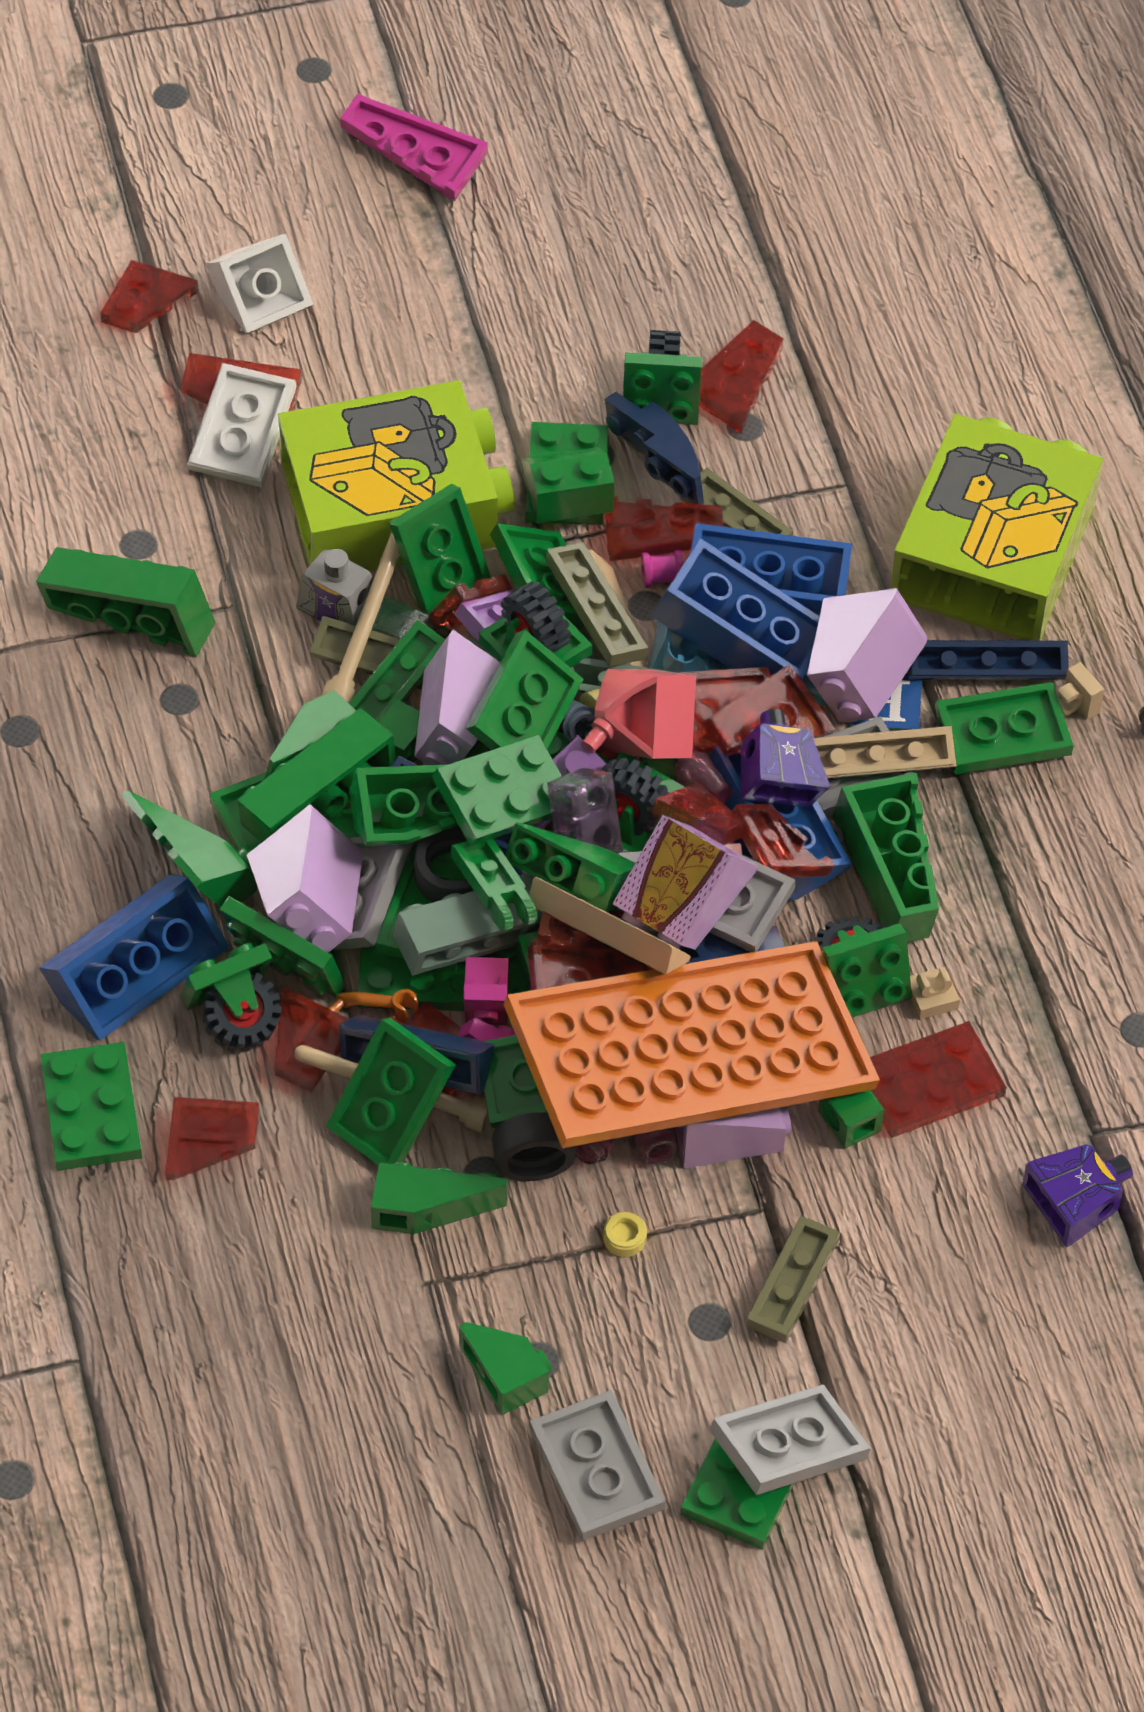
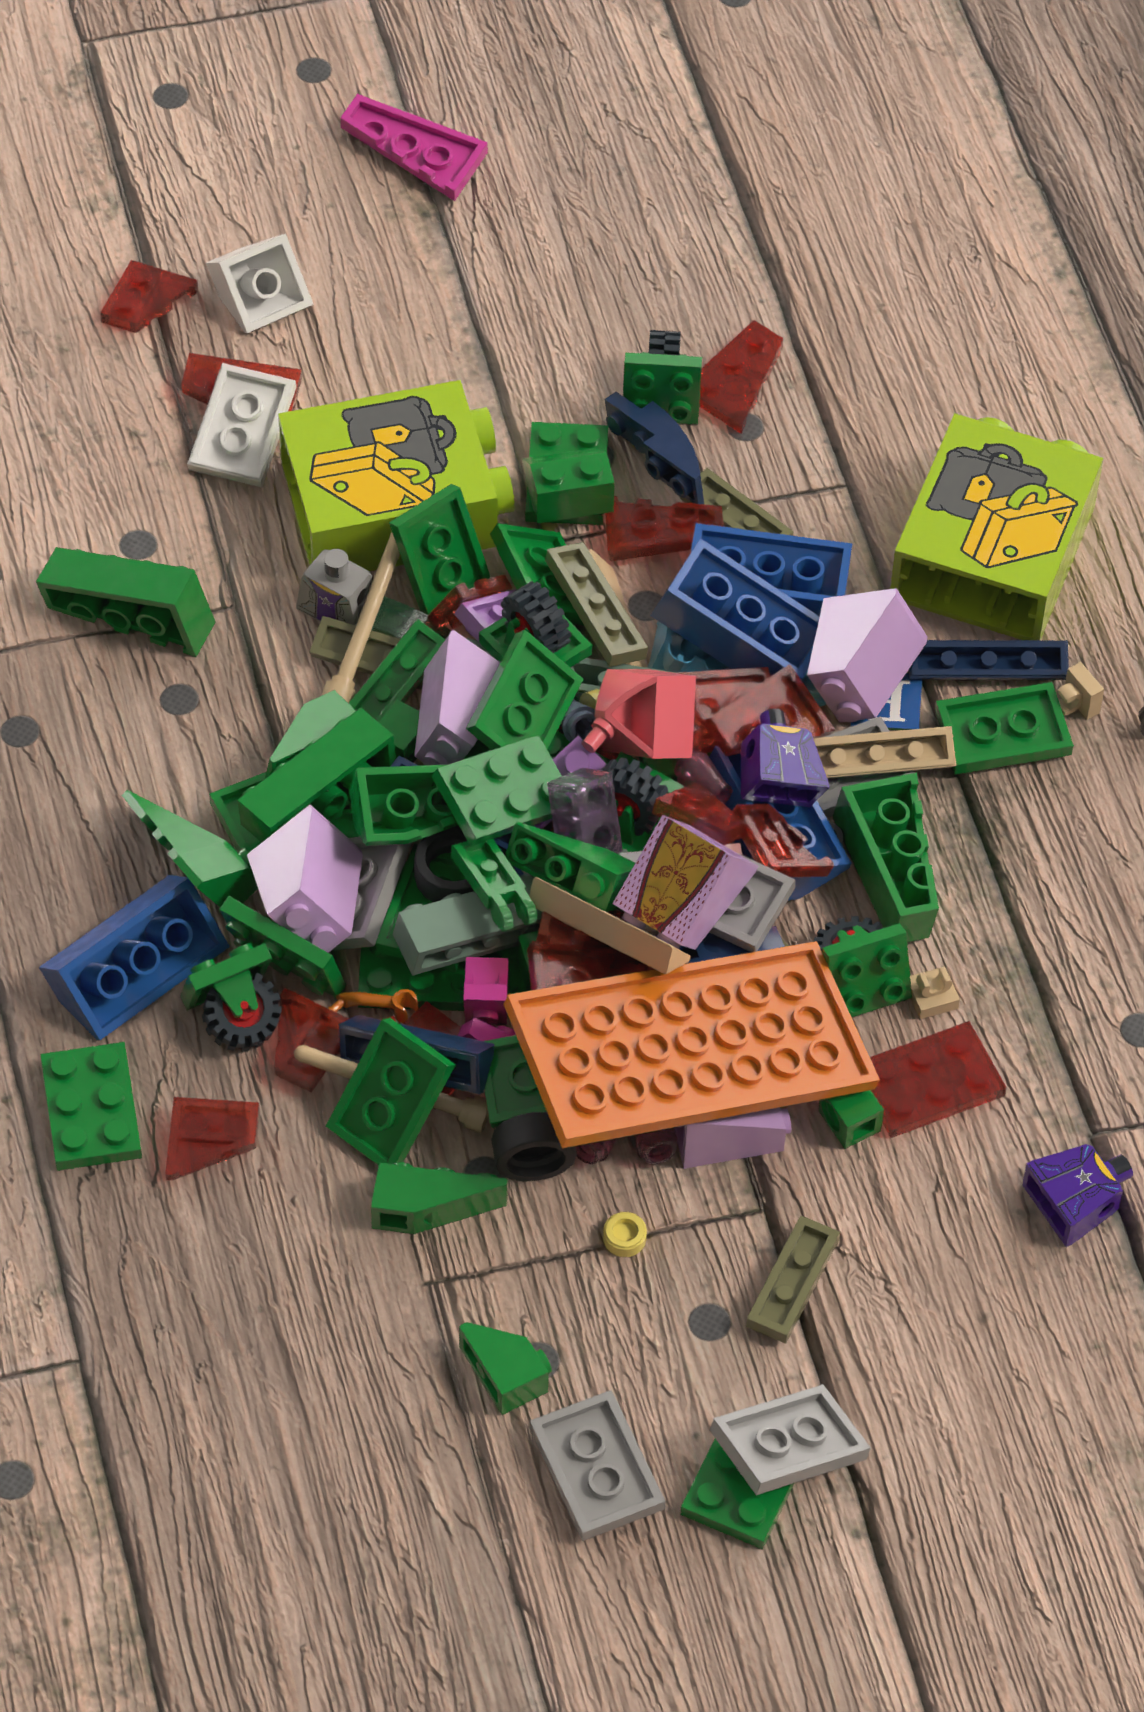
dark pink bush [641,550,684,588] -> none

